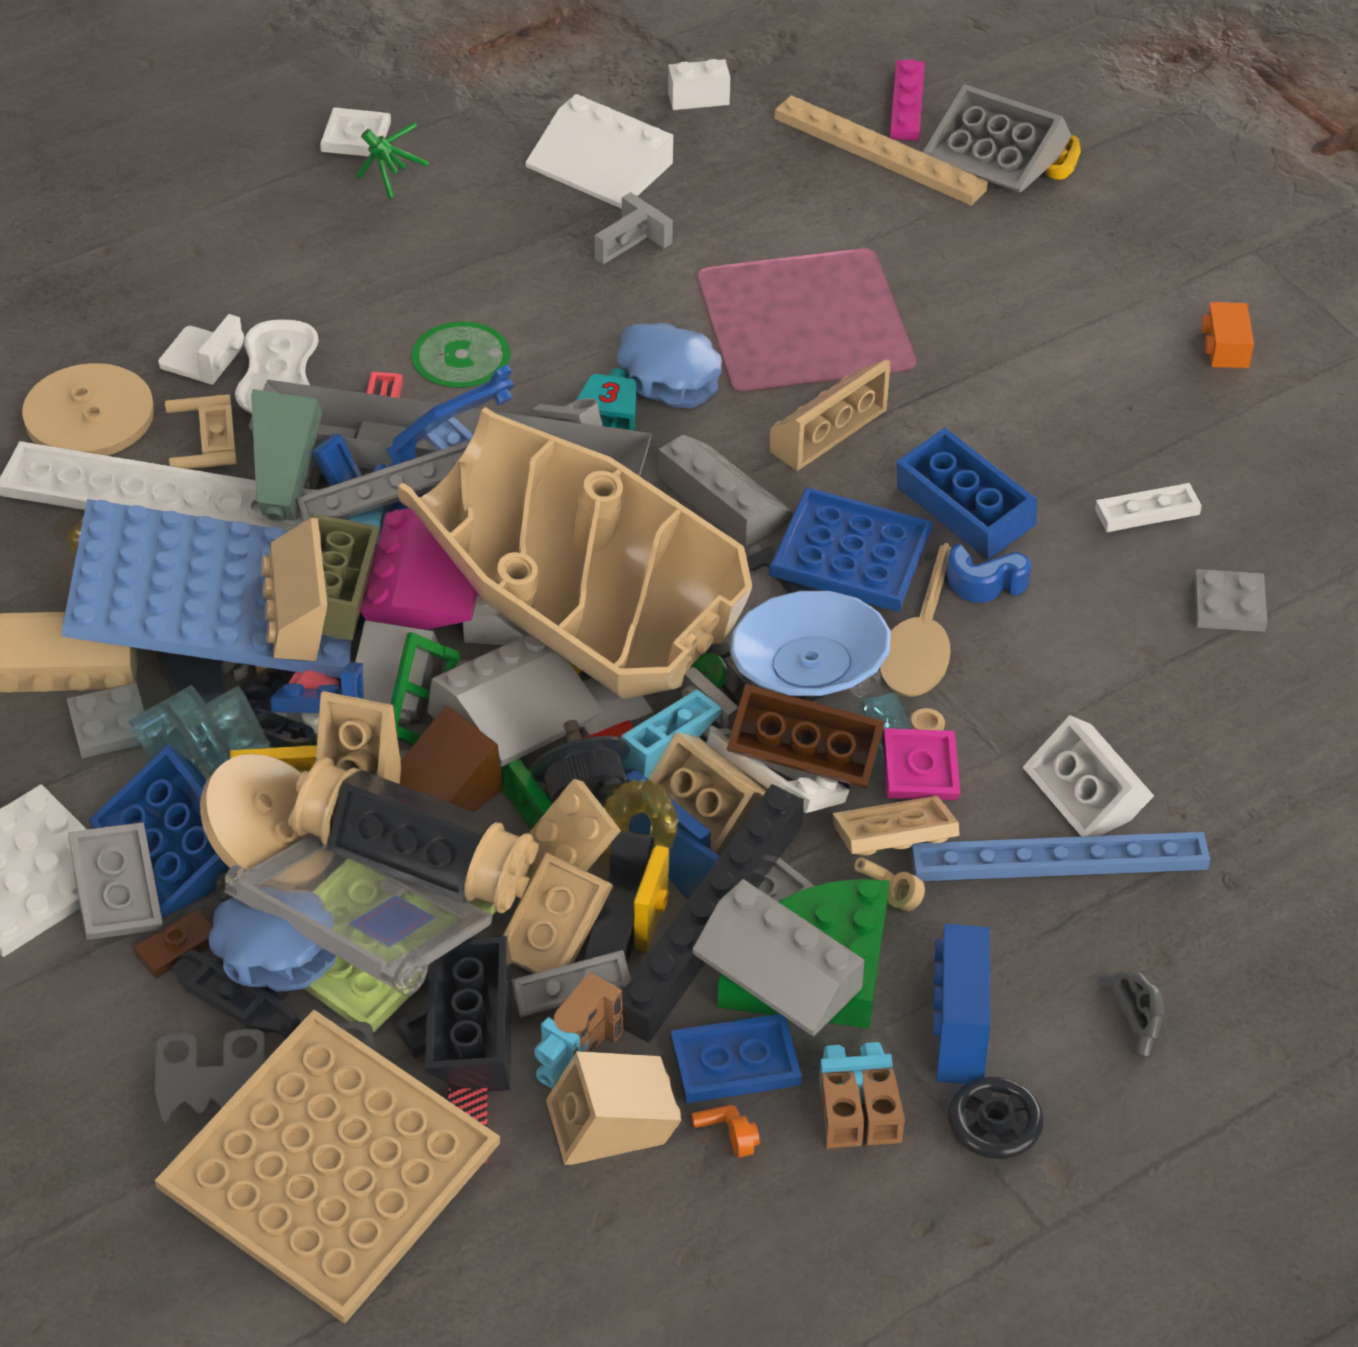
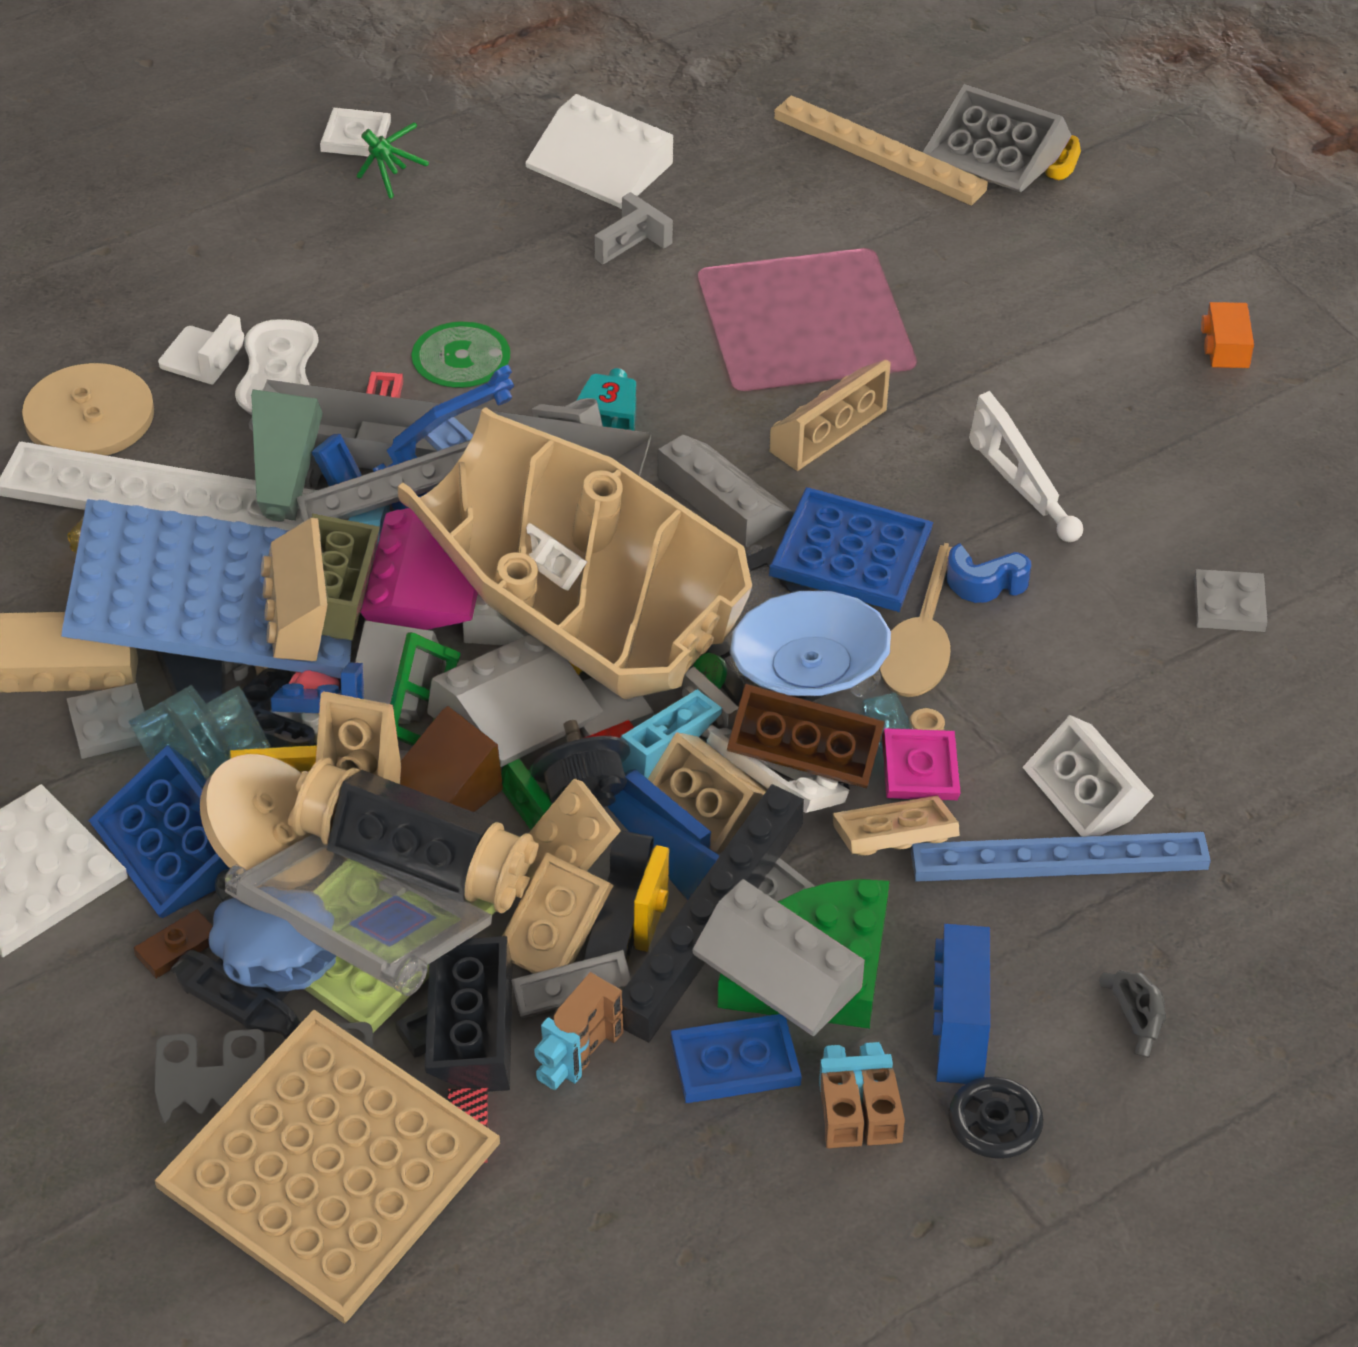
light grey plate [68,822,163,940] -> none
tan plate [165,394,237,469] -> none
tan slope [546,1051,681,1165] -> none
clear yellow piece [603,779,678,855] -> none
medium blue piece [616,323,722,409] -> none
white brick [668,59,730,110] -> none
orange plate [690,1105,760,1158] -> none
tan plate [854,857,925,912] -> none
dark pink plate [890,59,925,141] -> none
blue brick [896,427,1037,560] -> none
white plate [1095,483,1202,532] -> none
none -> white slope [526,523,587,591]
none -> white plate [969,391,1083,542]

